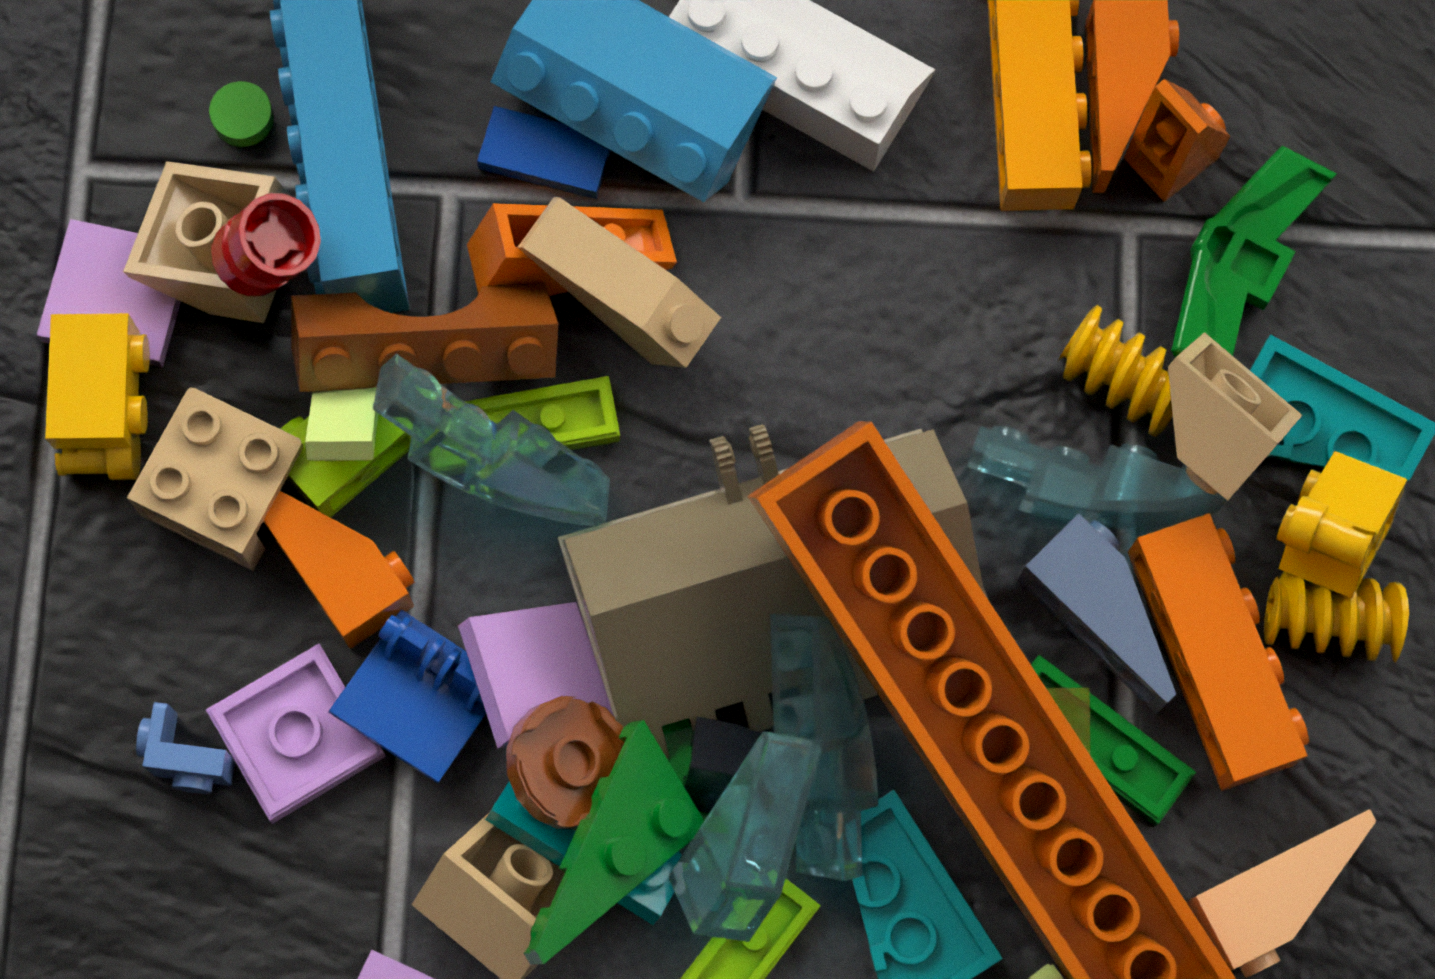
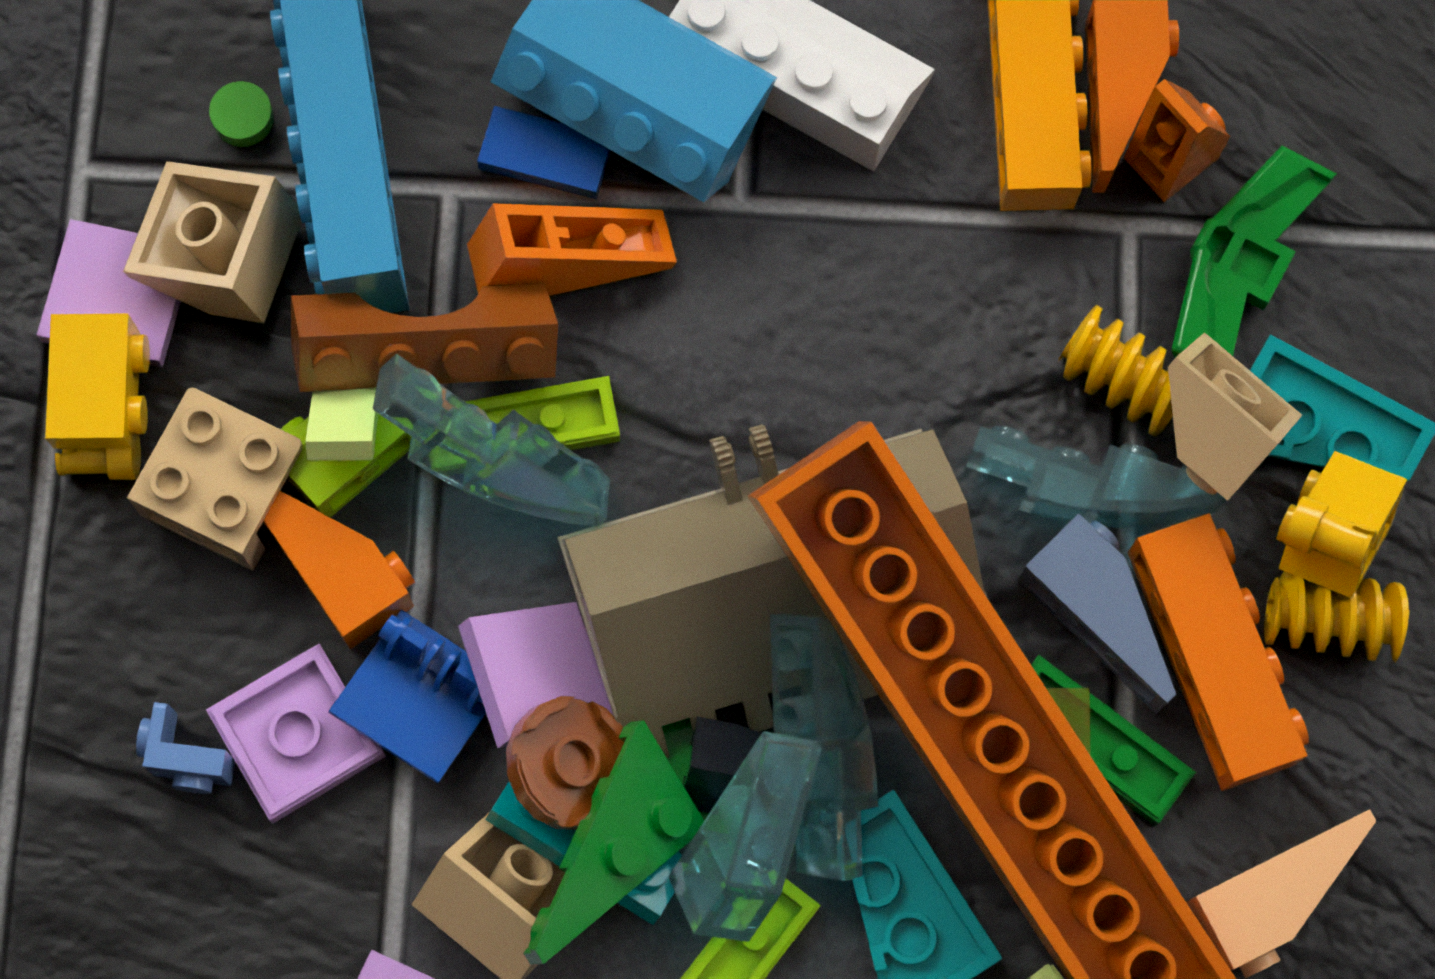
red wheel [211,193,321,296] -> none
tan slope [518,197,721,368] -> none

